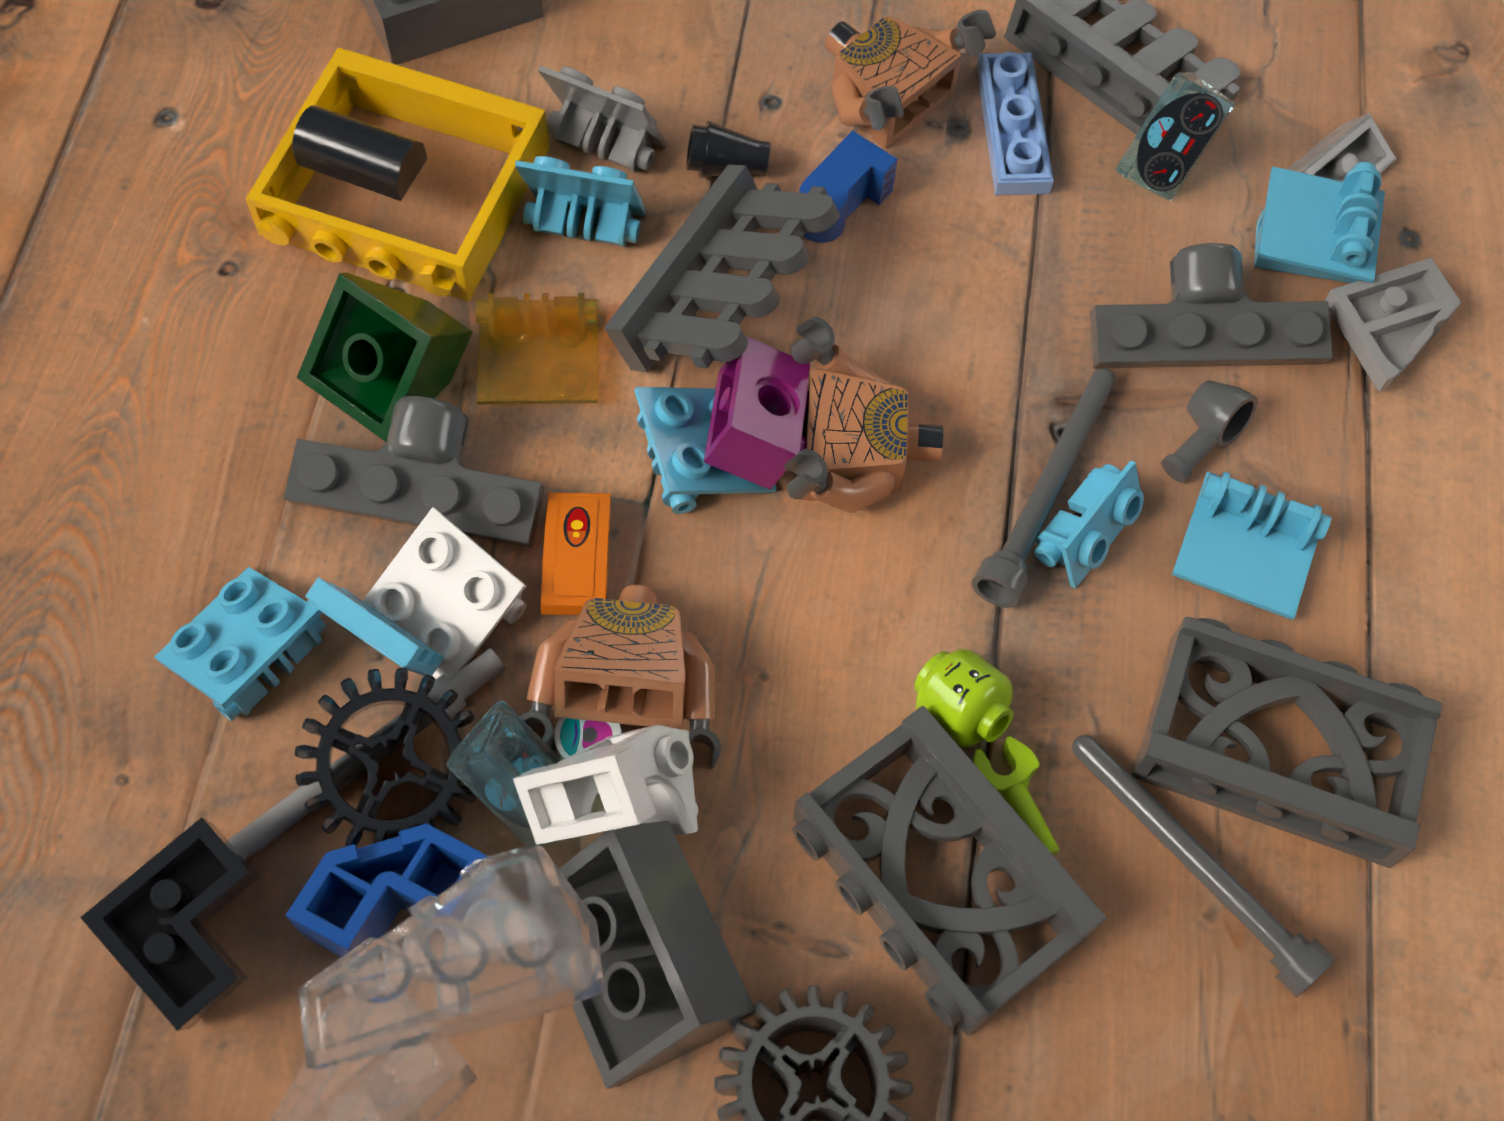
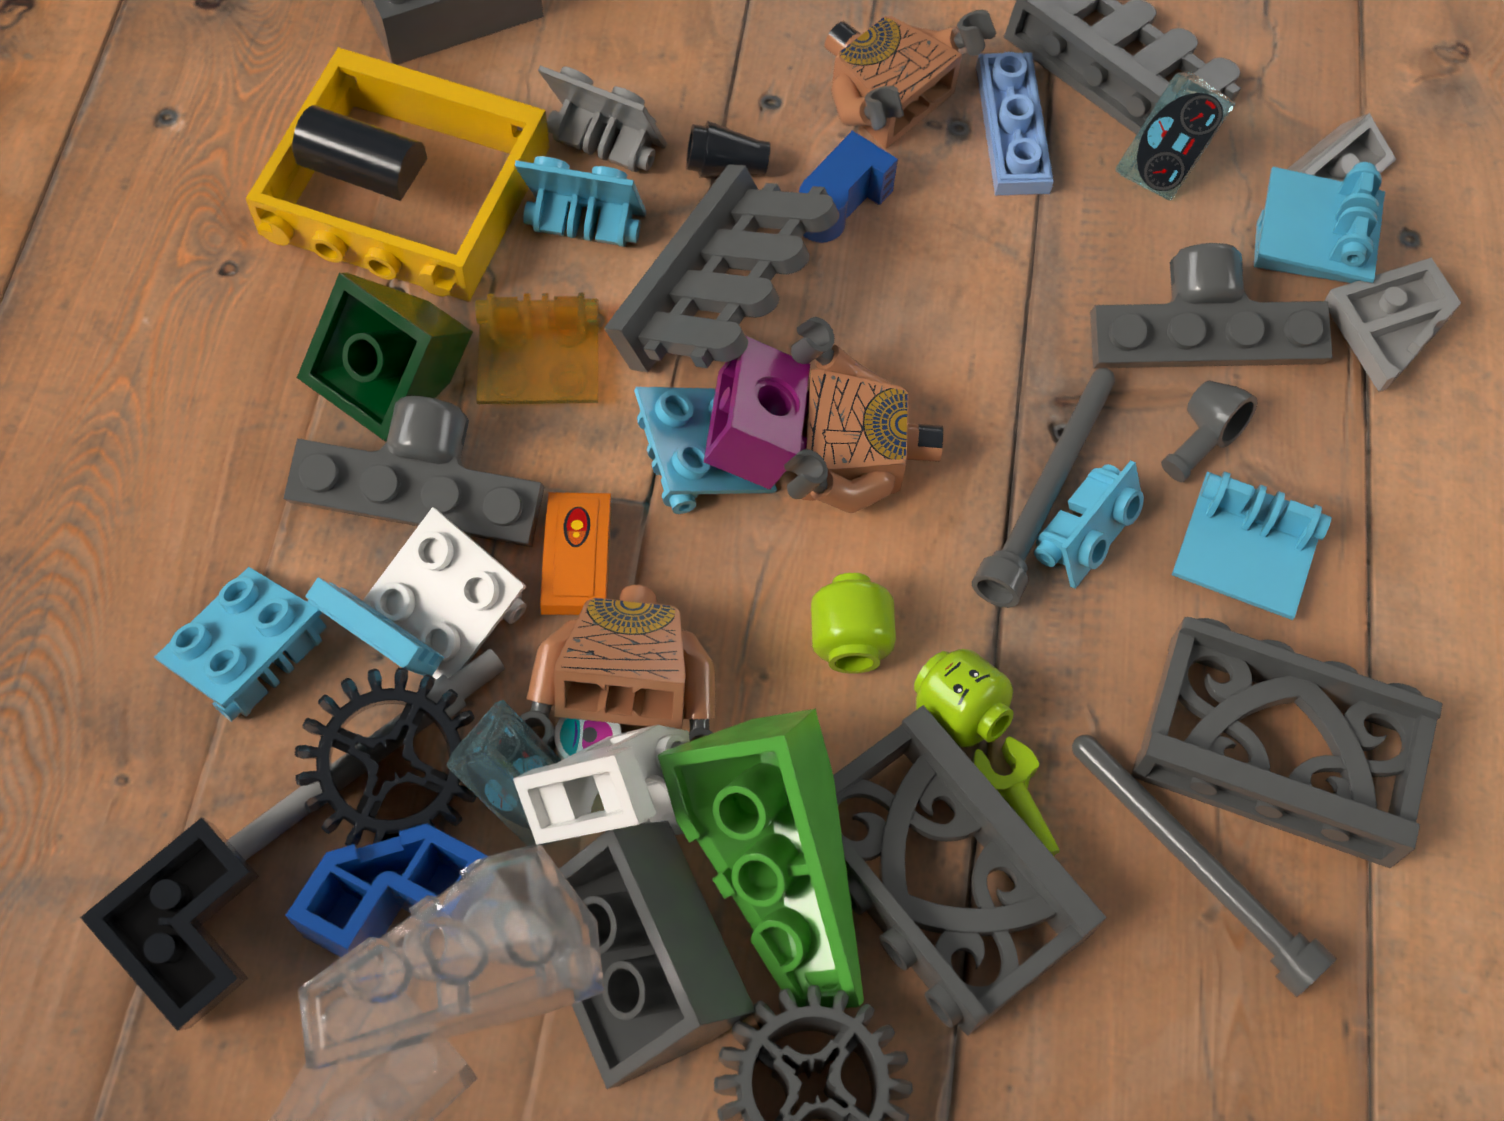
none -> bright green wedge [658,709,864,1008]
none -> lime head [811,573,896,674]

